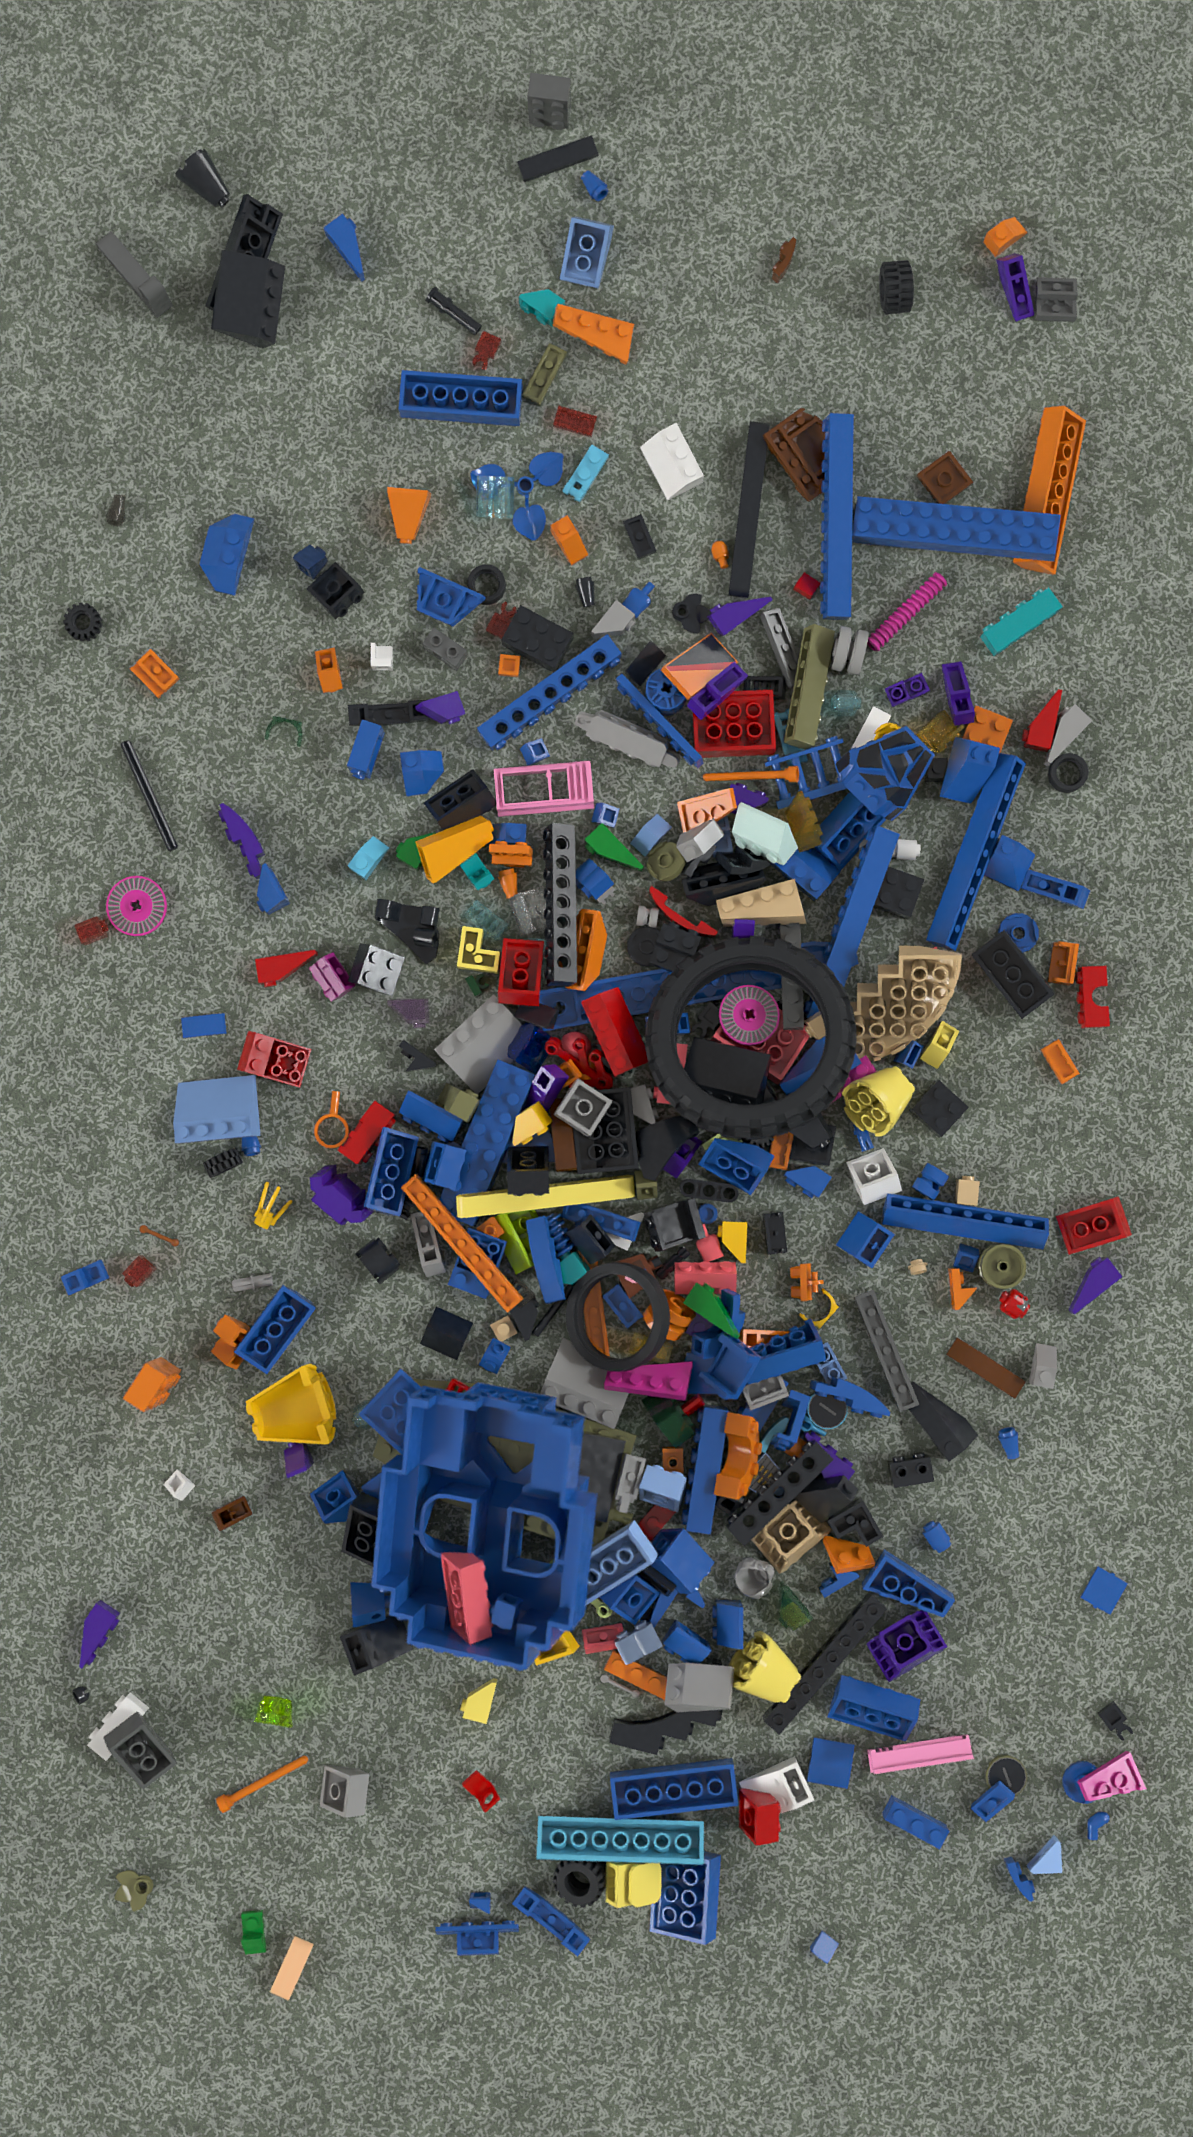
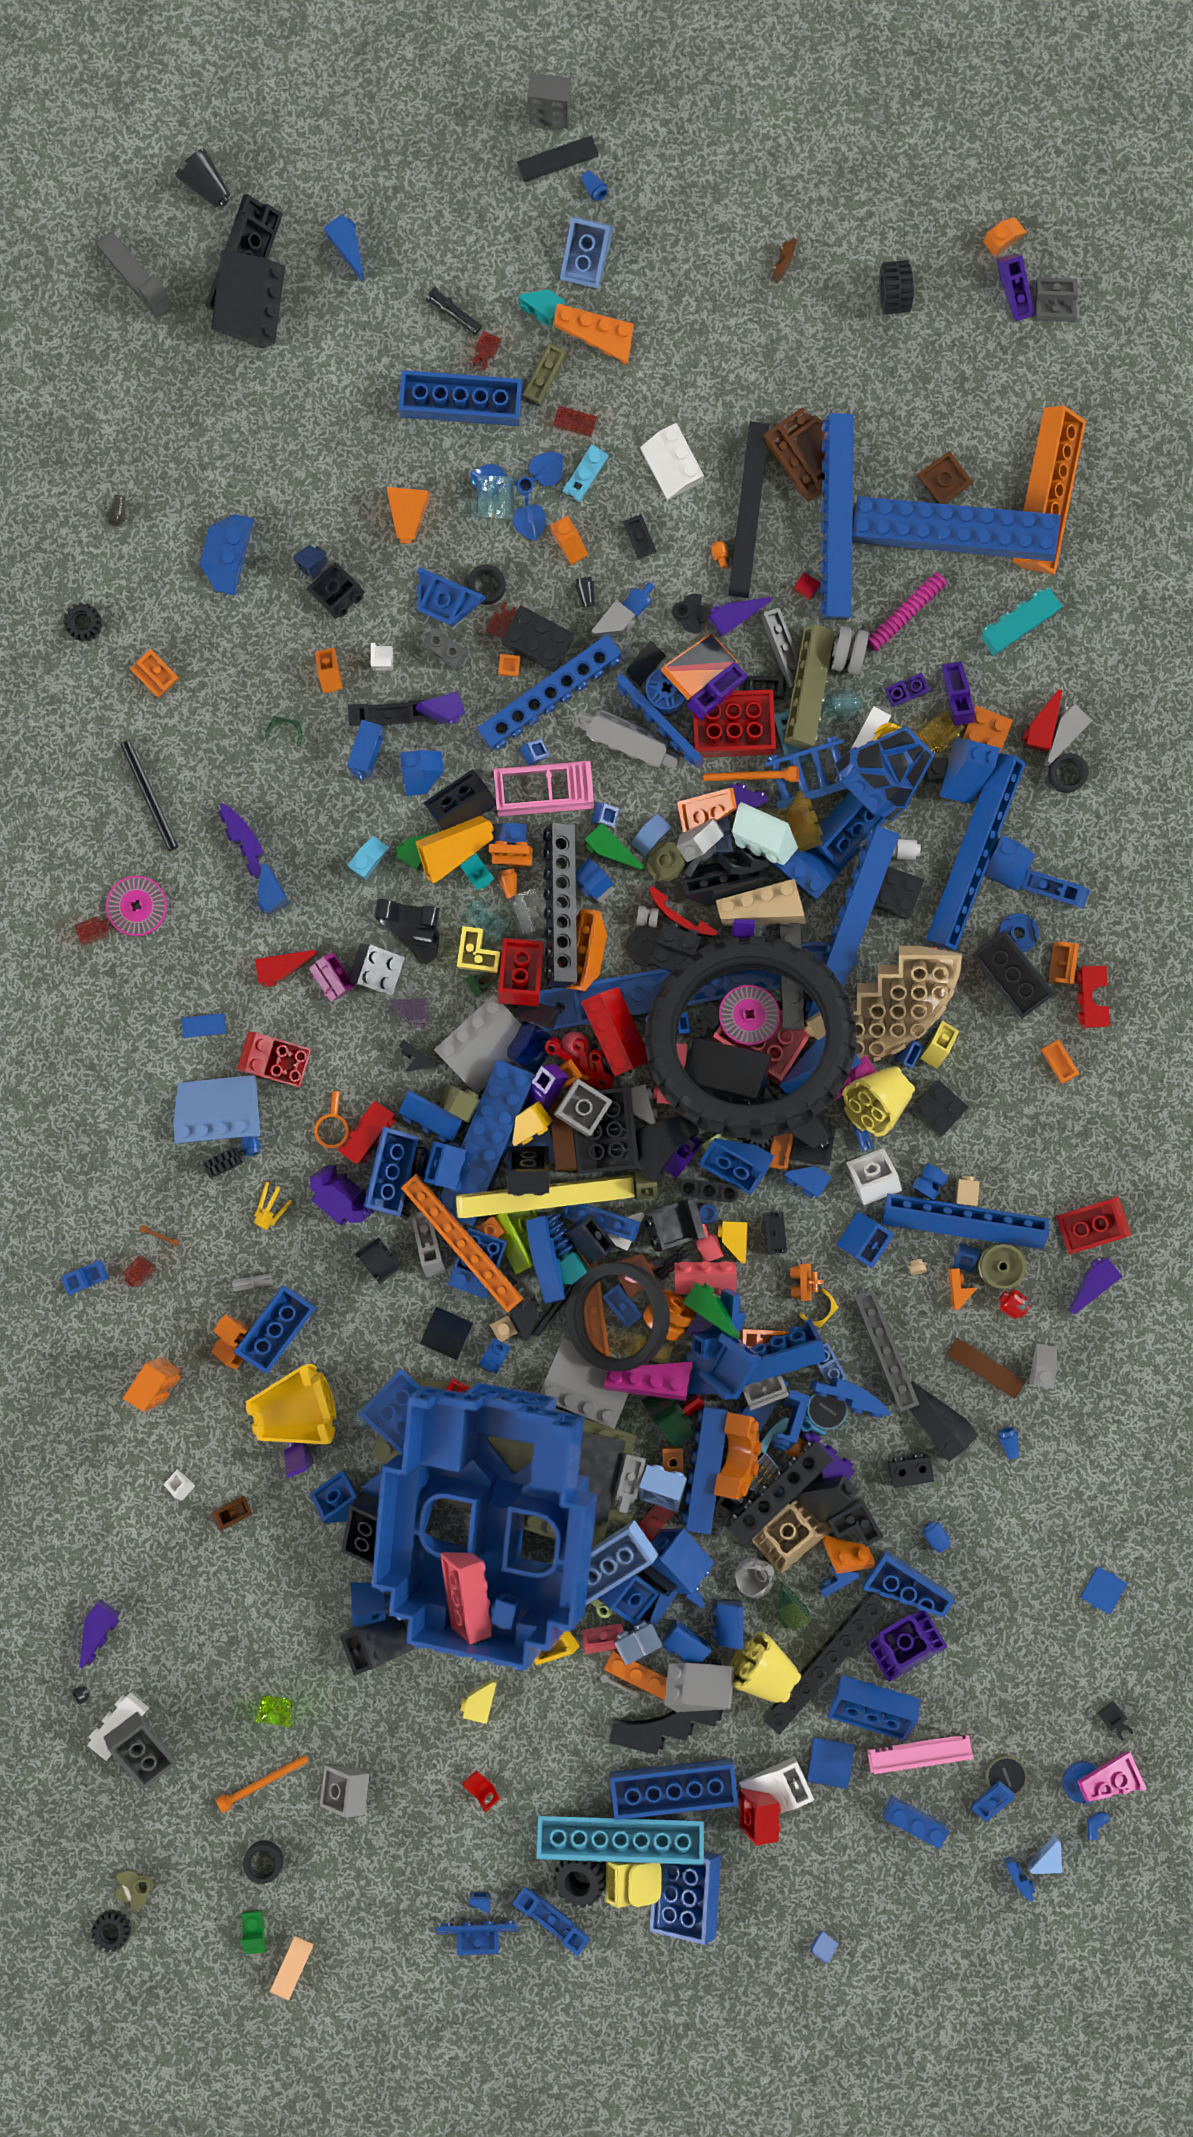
none -> black tyre [91,1910,131,1952]
none -> black tyre [243,1840,284,1884]

